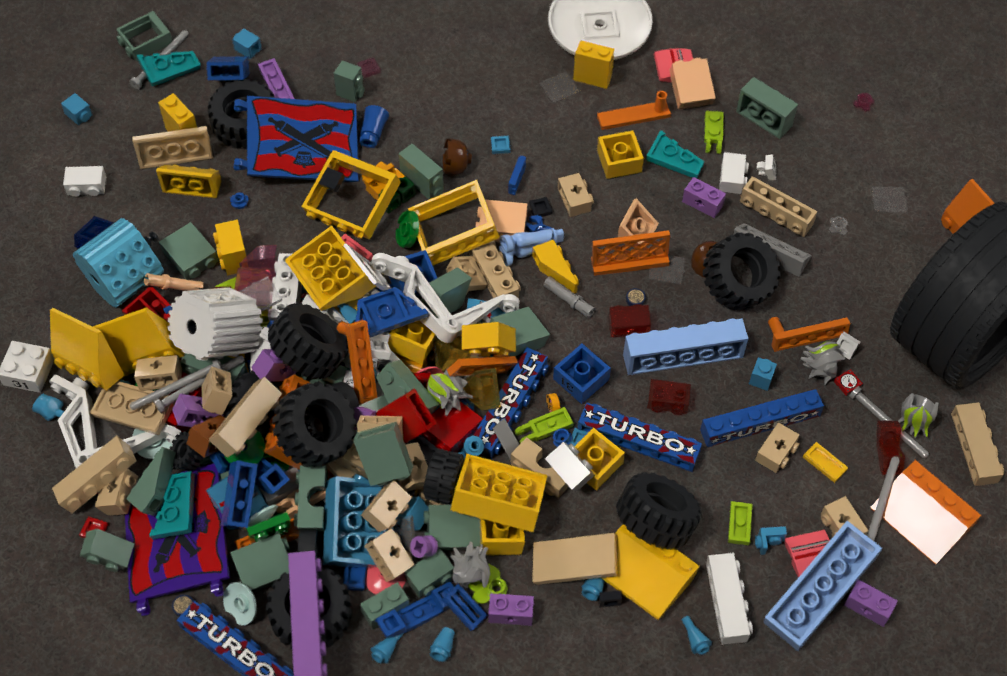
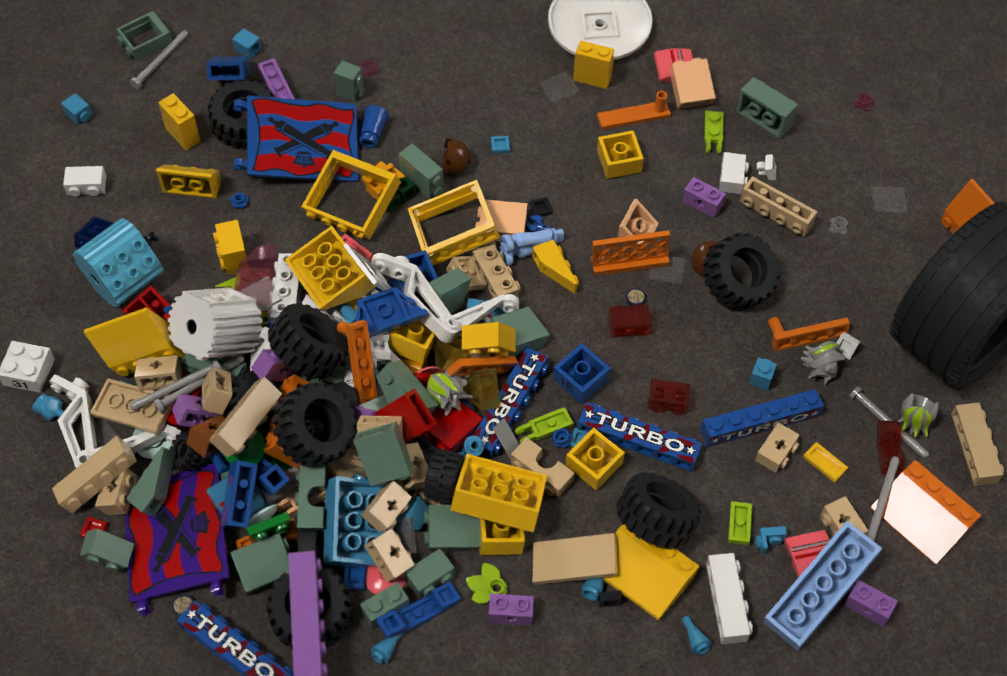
yellow slope [50,308,125,391] -> none
tan tile [133,126,213,169] -> none
teal wing [137,51,201,87] -> none
light nougat pin [144,273,203,291] -> none
teal wing [149,471,195,539] -> none
sand green brick [159,222,219,280] -> none
light aqua dish [223,582,257,625] -> none
black tile [319,167,345,193] -> none
green tile [395,210,419,248] -> none
medium lavender wheel [410,535,438,558] -> none
dark azure cone [430,627,455,662] -> none
blue tile [442,583,487,631] -> none
light grey hair [450,542,490,589] -> none
blue tile [508,156,526,195] -> none
light grey pin [543,276,595,318] -> none
brick [545,442,595,492] -> none
light orange tile [546,393,560,412] -> none
tan brick [558,173,594,217] -> none
light blue brick [623,319,748,375] -> none
teal wing [646,130,704,178] -> none
light grey slope [733,223,812,277] -> none
tile [834,369,863,396] -> none

